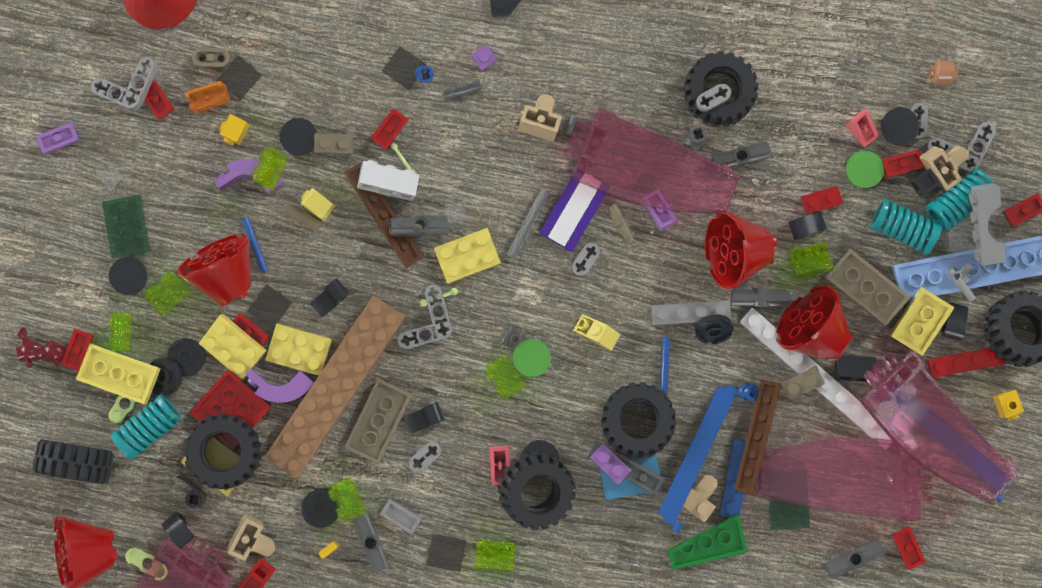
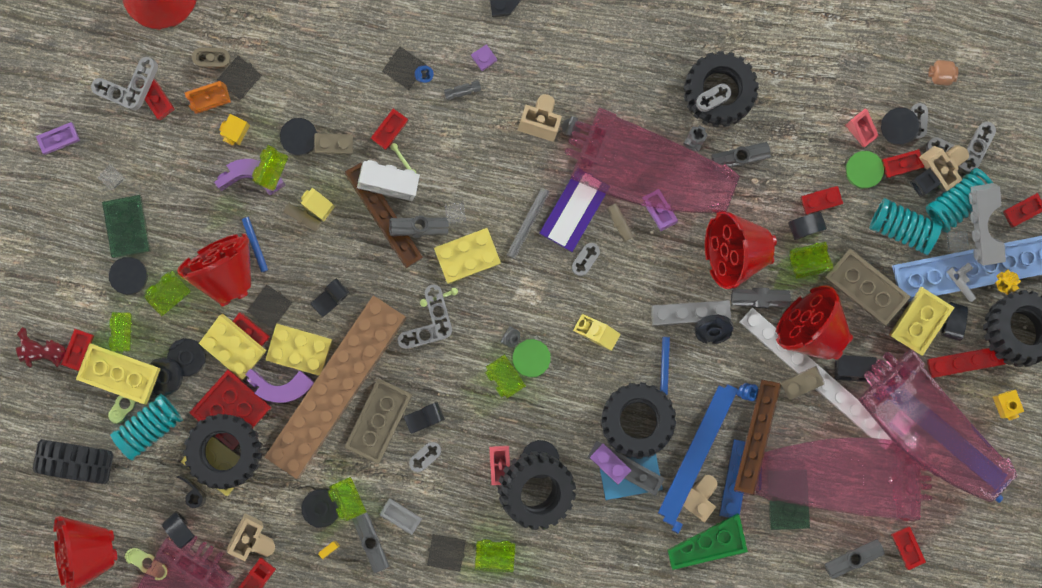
none -> yellow gear [995,269,1021,295]

